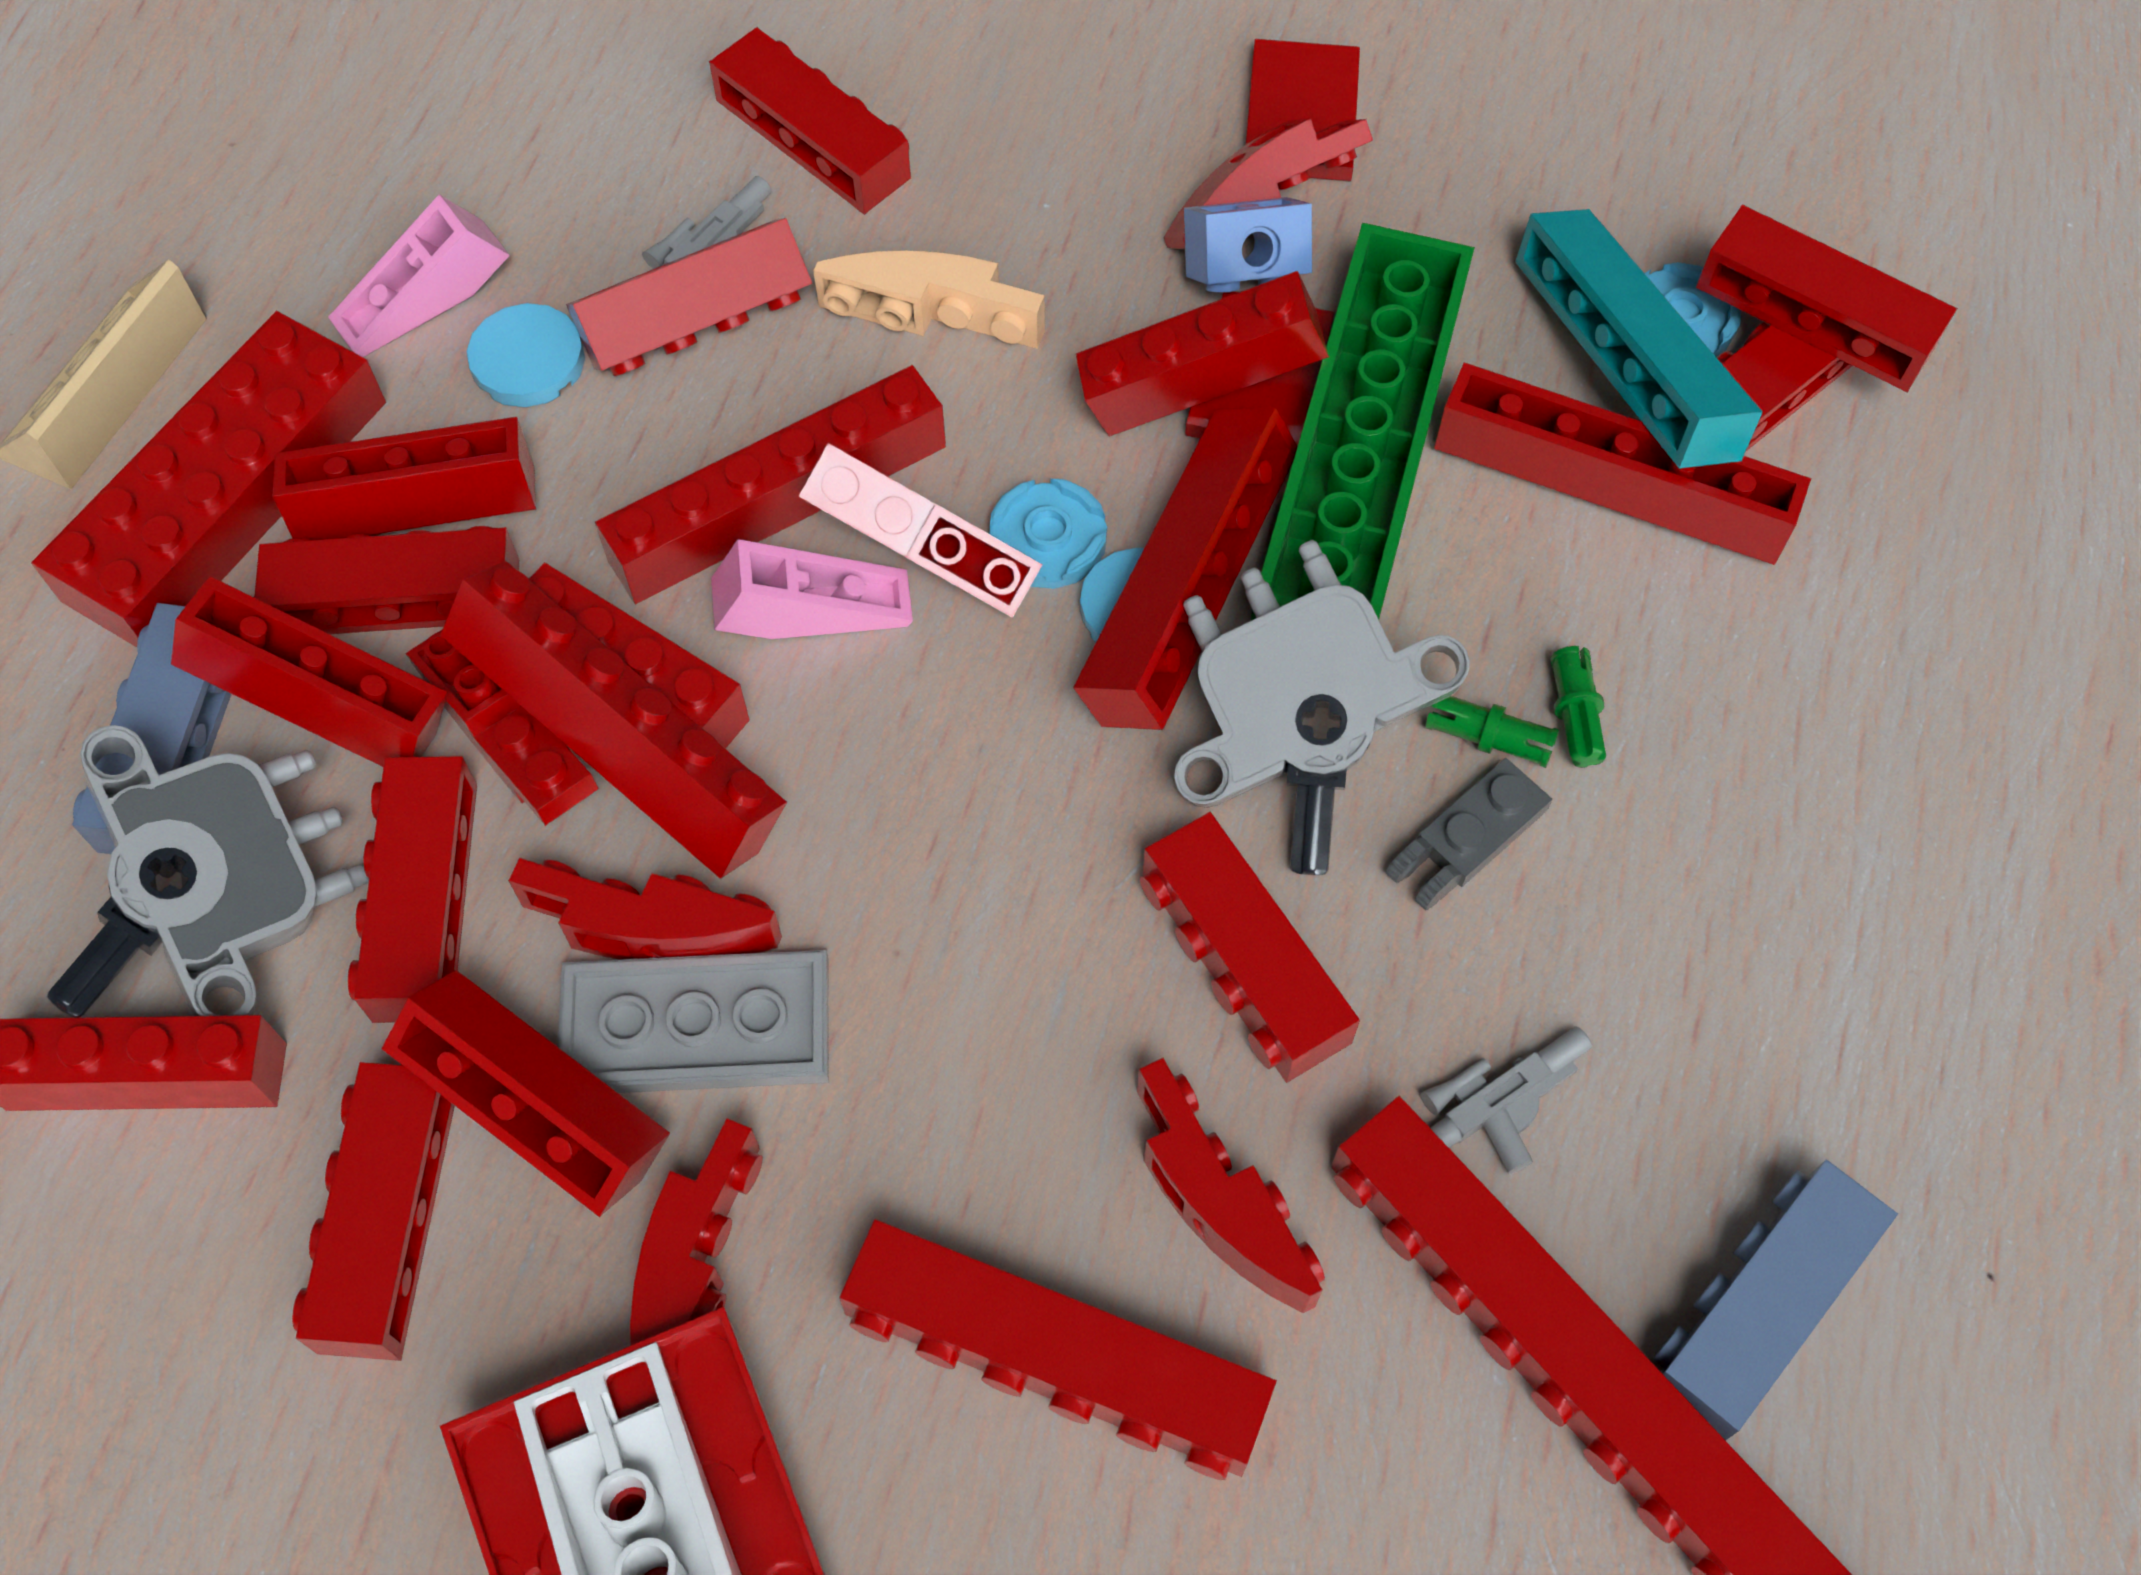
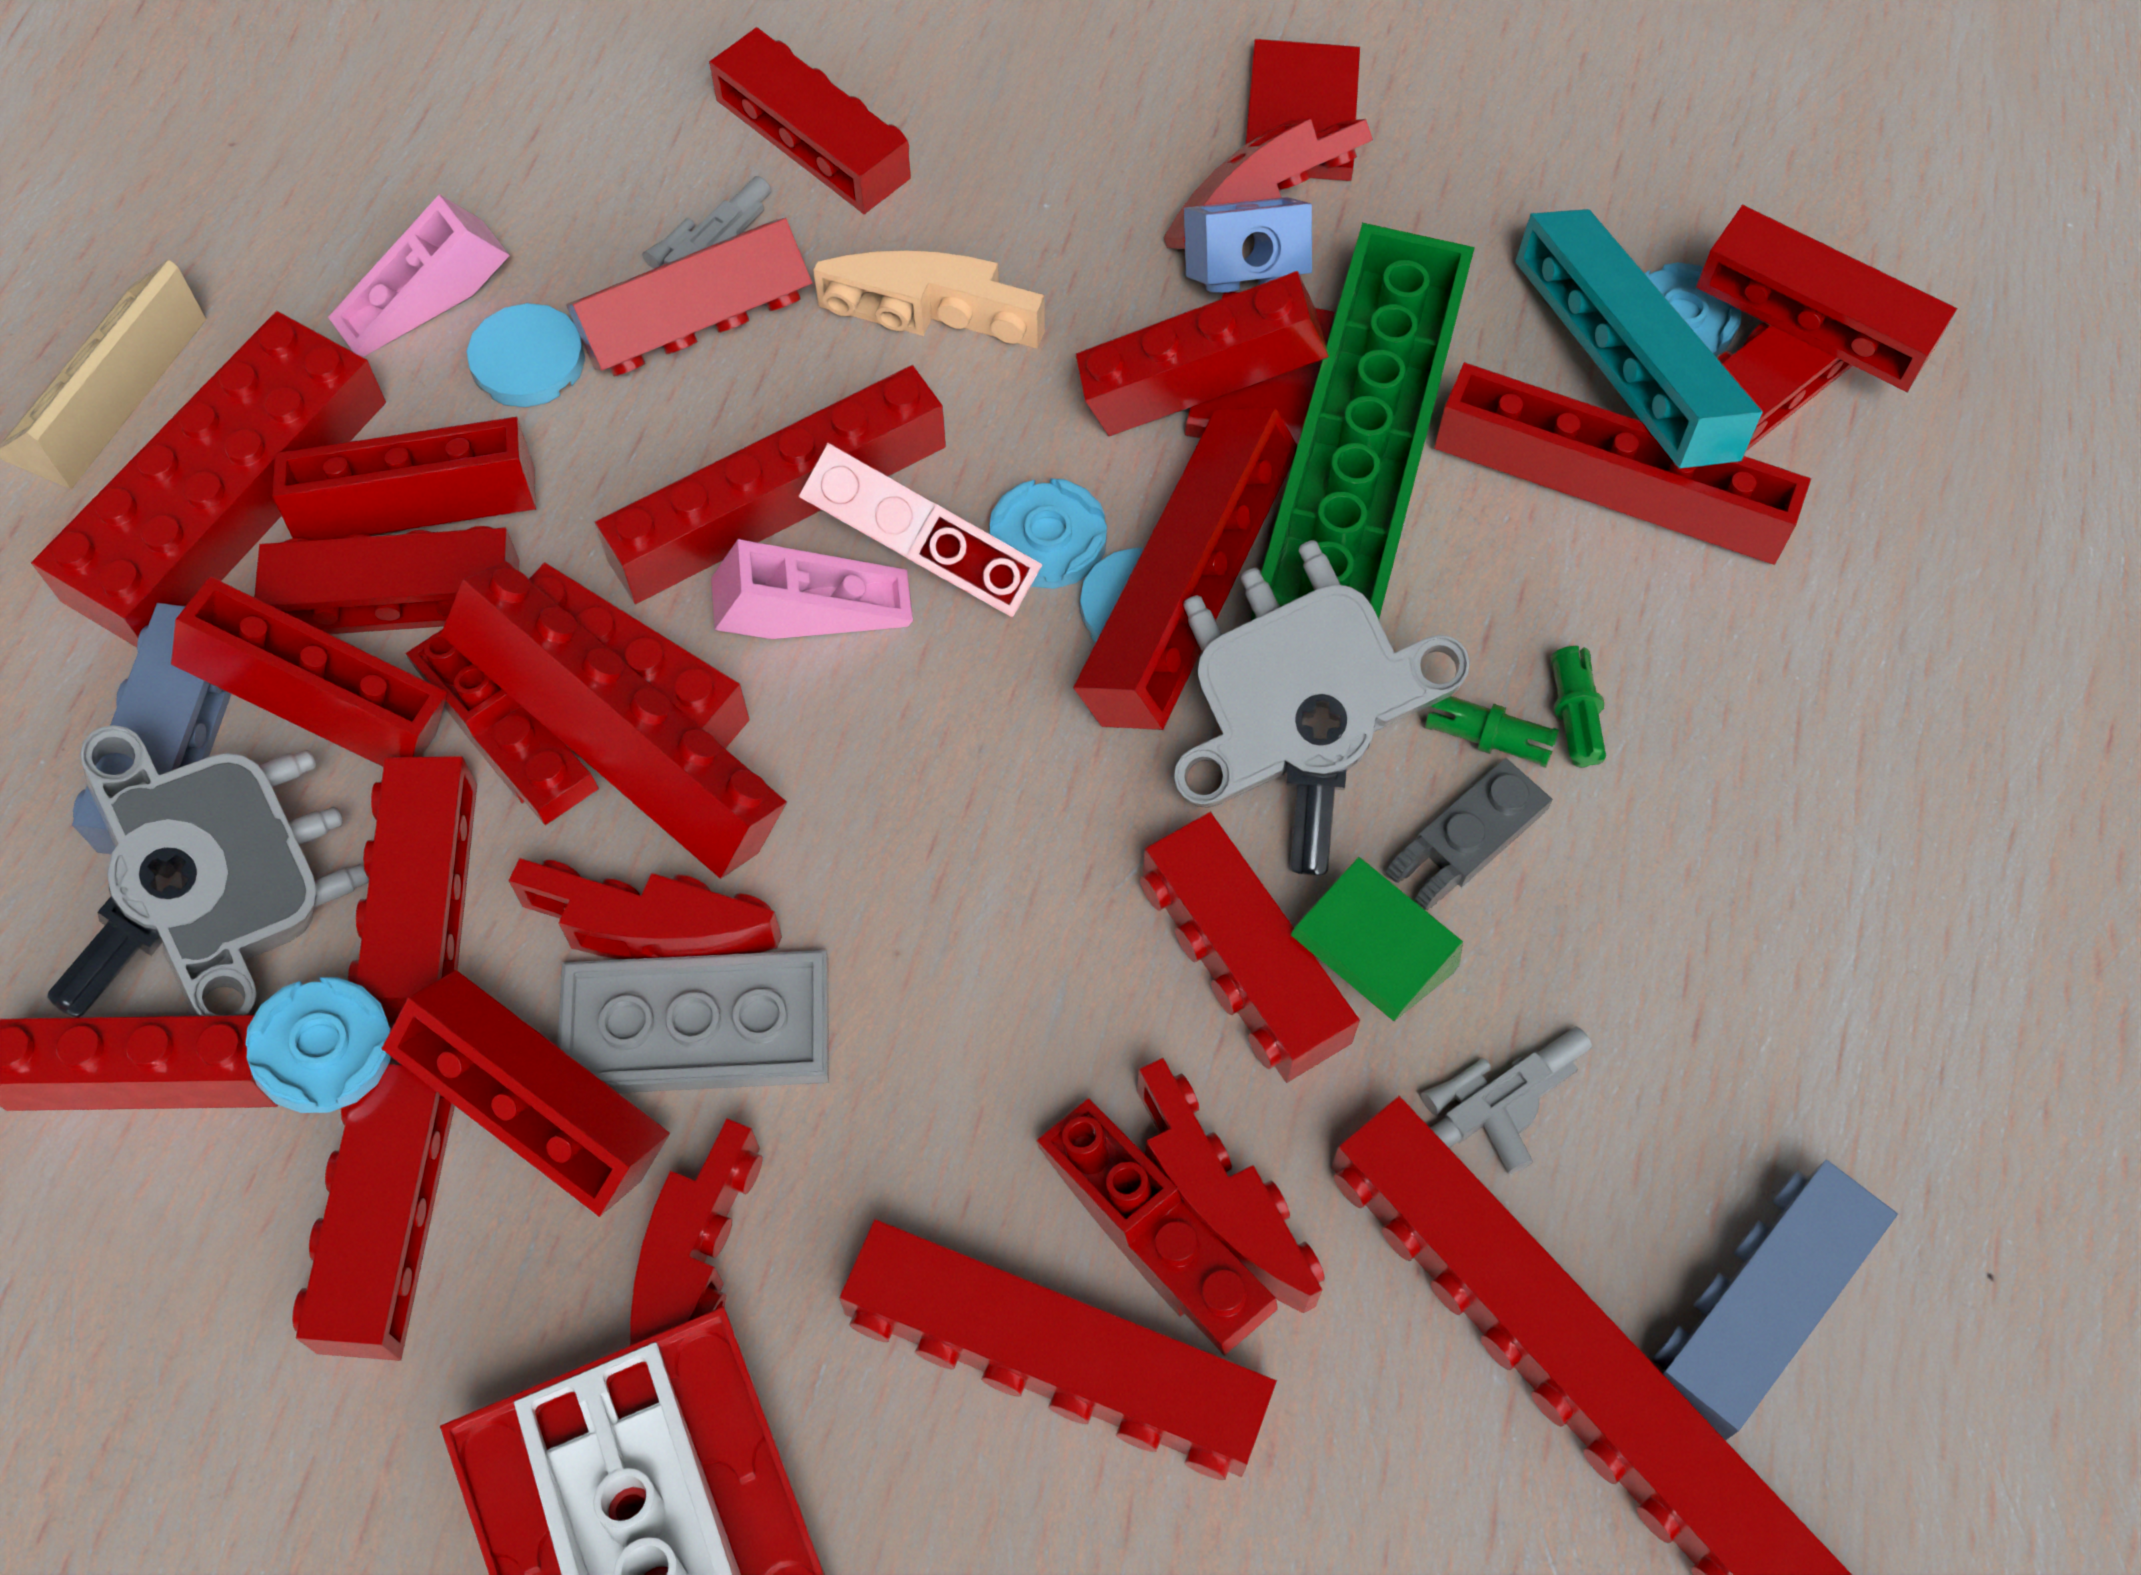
none -> medium azure tile [246,977,391,1113]
none -> red slope [1036,1098,1278,1356]
none -> green slope [1291,857,1463,1021]

